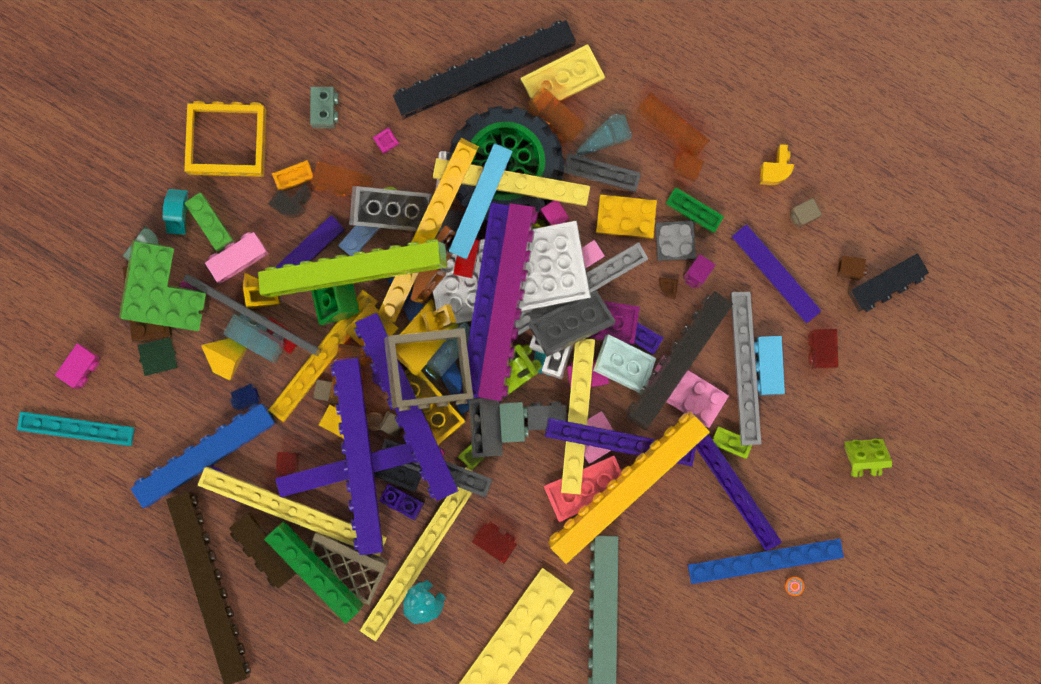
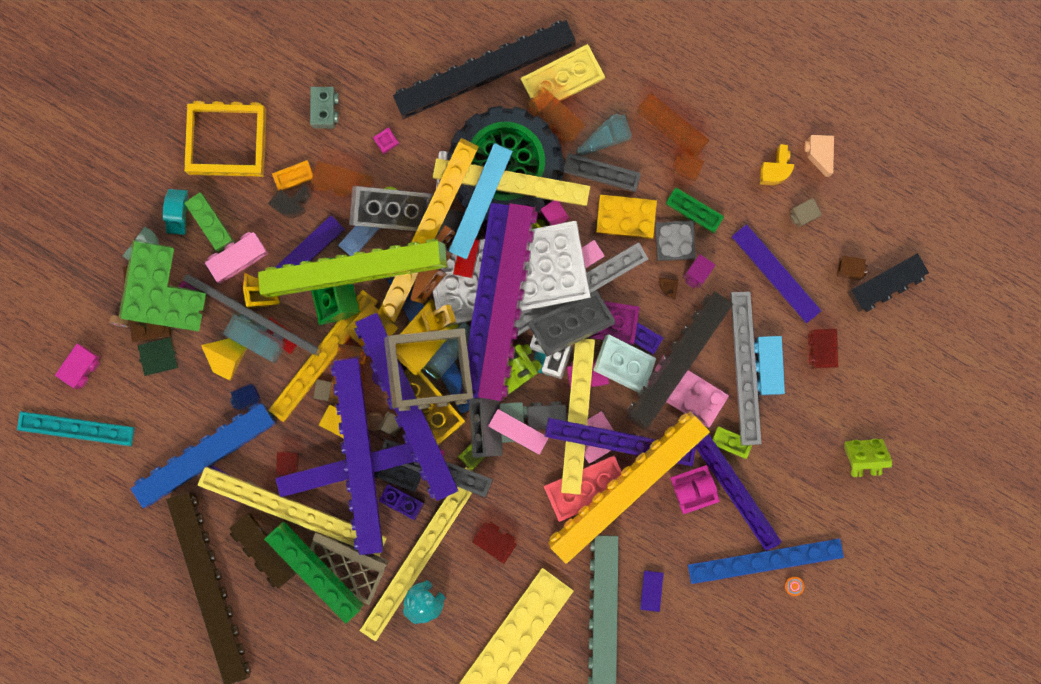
none -> medium nougat tile [109,315,130,327]
none -> bright pink tile [488,409,548,455]
none -> dark purple tile [640,571,664,612]
none -> dark pink plate [670,465,720,514]
none -> light nougat slope [804,135,834,177]

